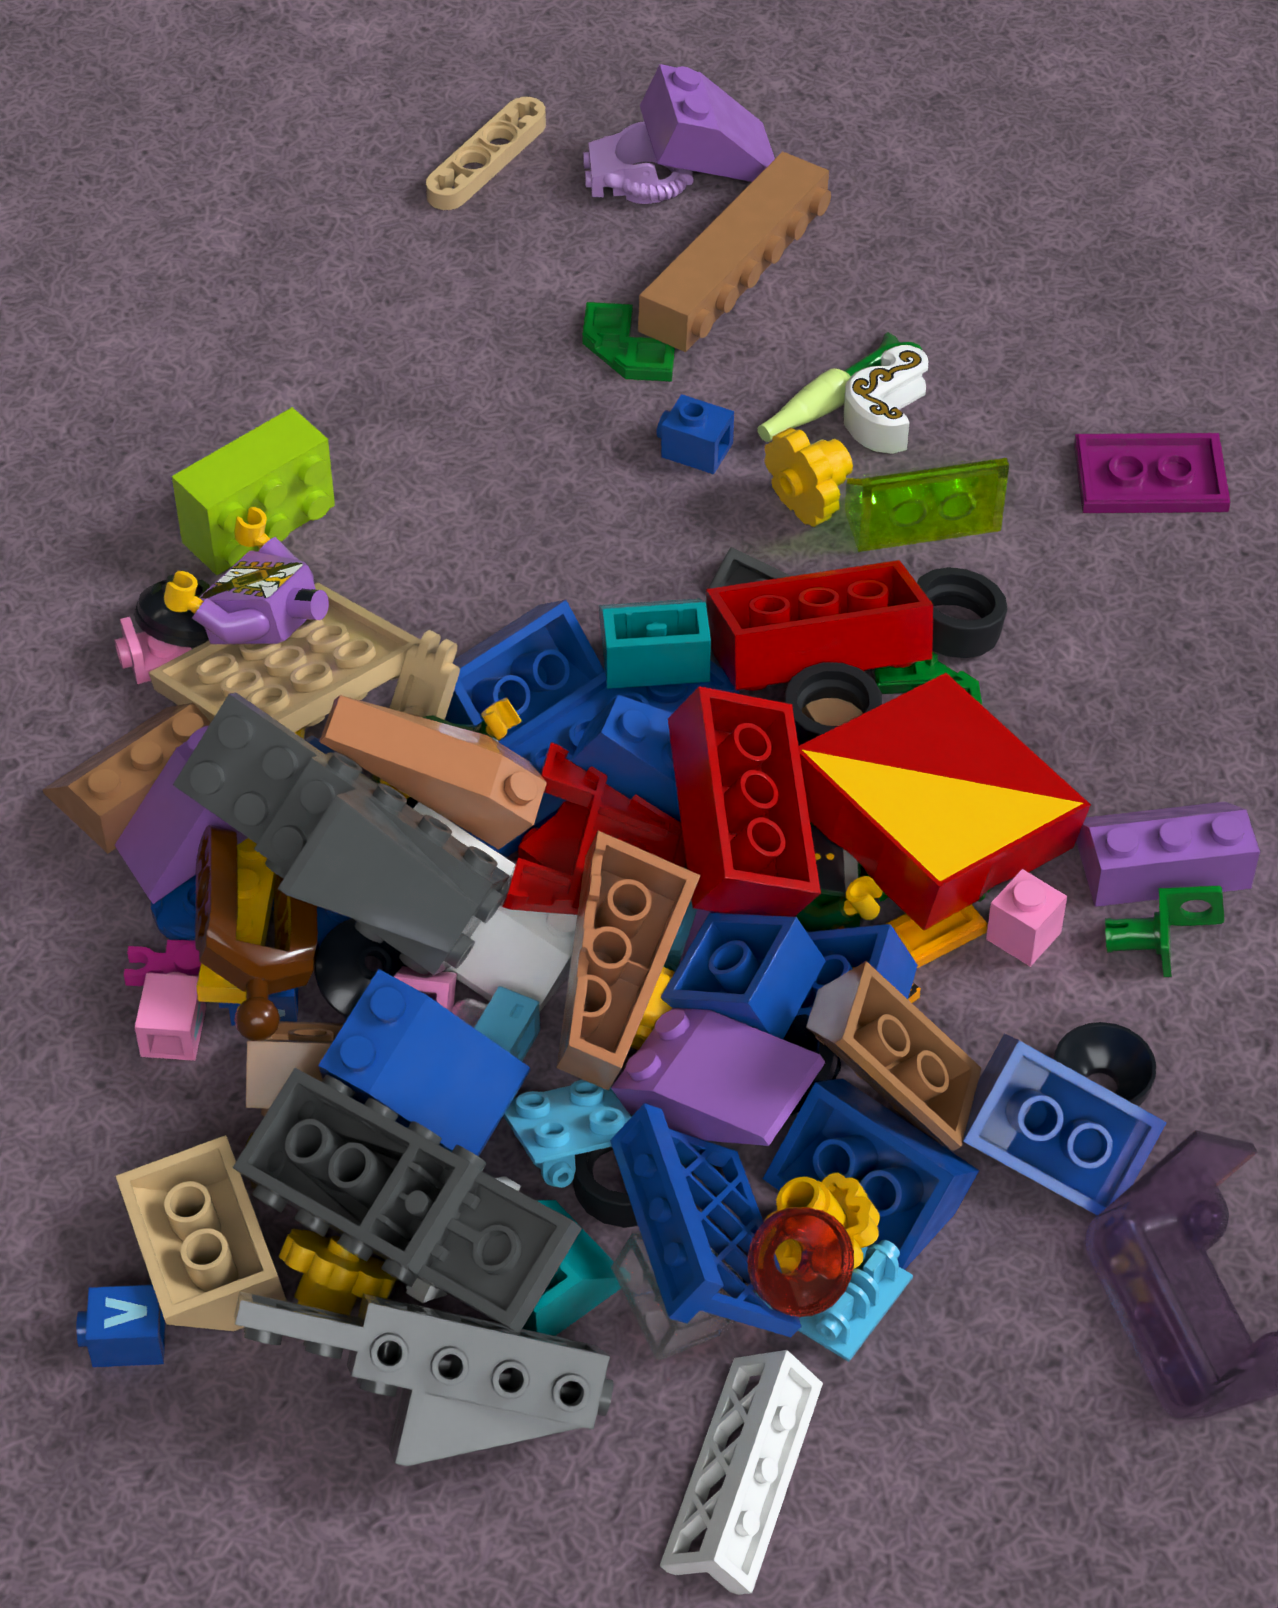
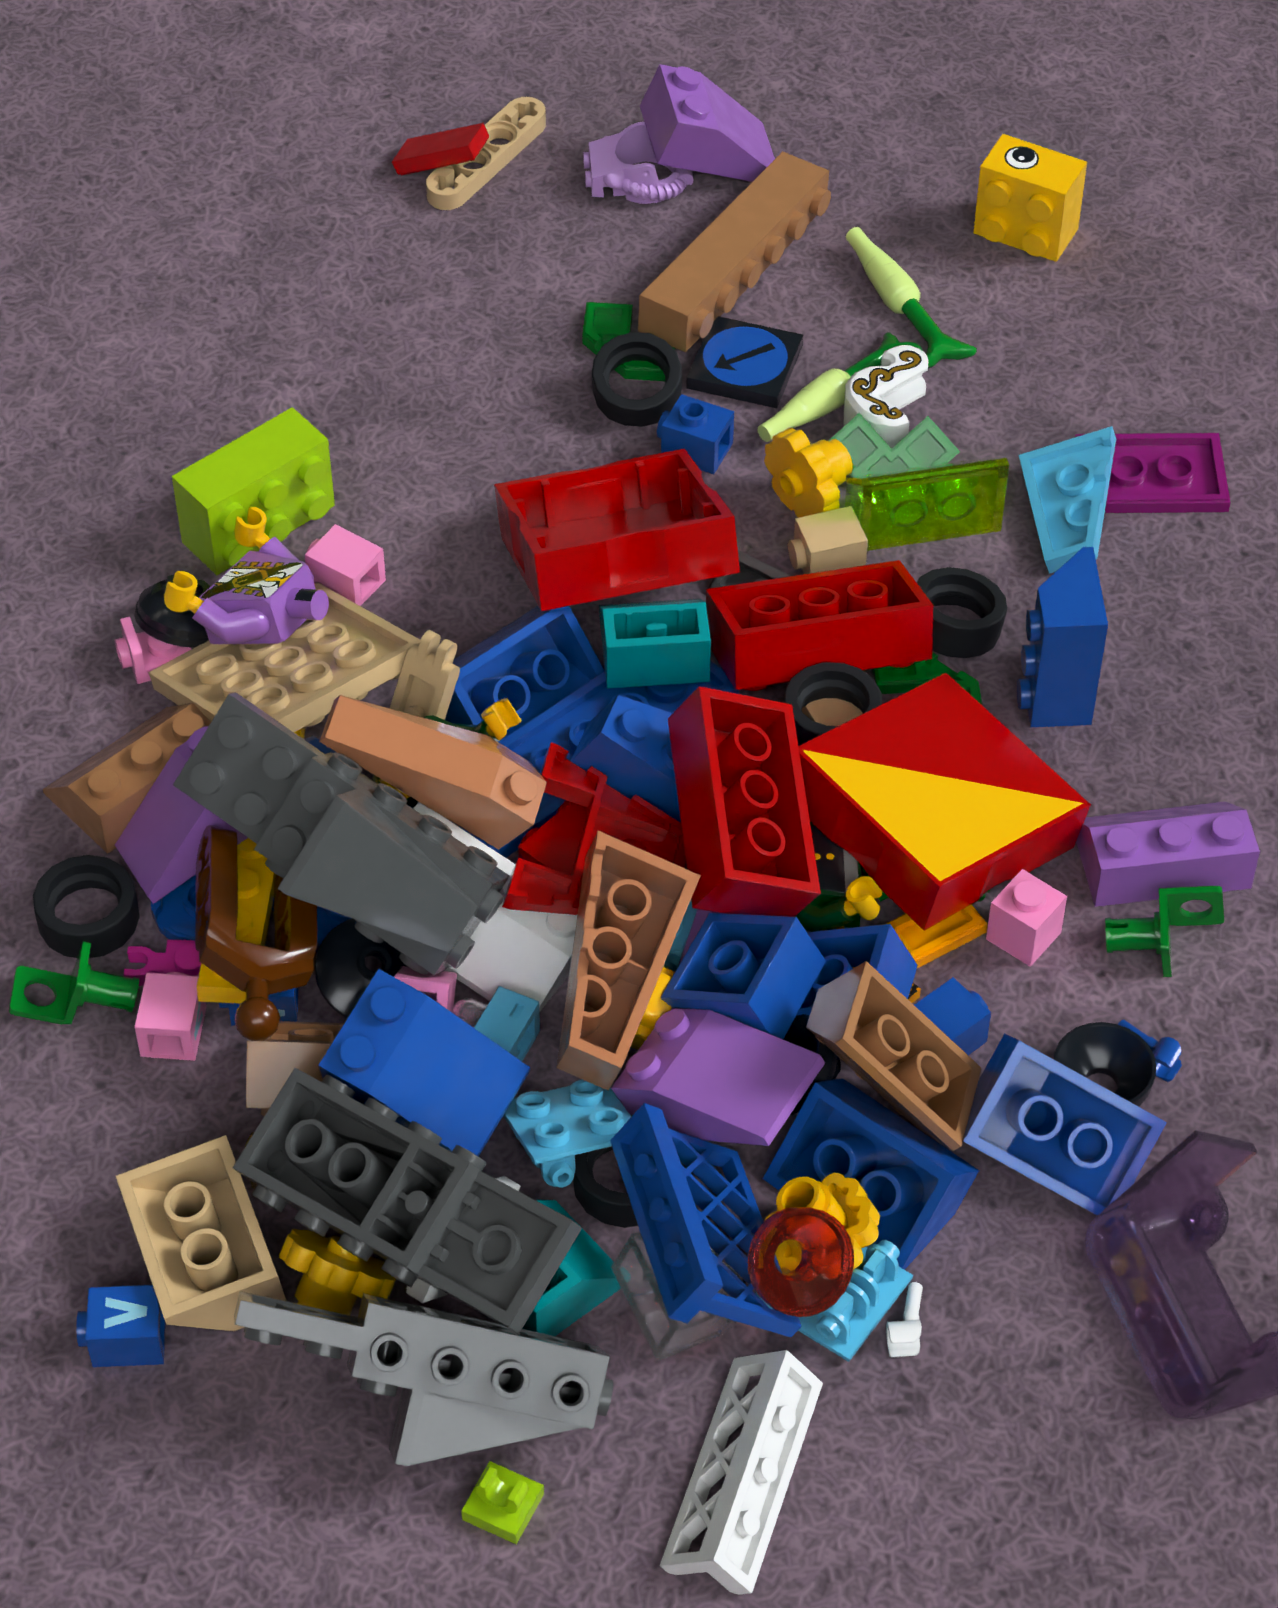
none -> green bracket [9,941,139,1024]
none -> black tyre [33,855,140,958]
none -> bright pink brick [305,524,386,606]
none -> red tile [392,123,489,175]
none -> lime tile [461,1461,544,1545]
none -> red tile [494,449,740,611]
none -> black tyre [591,332,682,427]
none -> tile [686,316,803,409]
none -> tan brick [788,506,868,574]
none -> tile [828,413,960,485]
none -> piece [846,227,977,369]
none -> white hand [886,1282,923,1357]
none -> blue brick [914,977,991,1055]
none -> yellow brick [973,134,1087,262]
none -> blue slope [1017,547,1108,728]
none -> medium azure wing [1019,426,1116,574]
none -> blue hand [1118,1020,1182,1082]

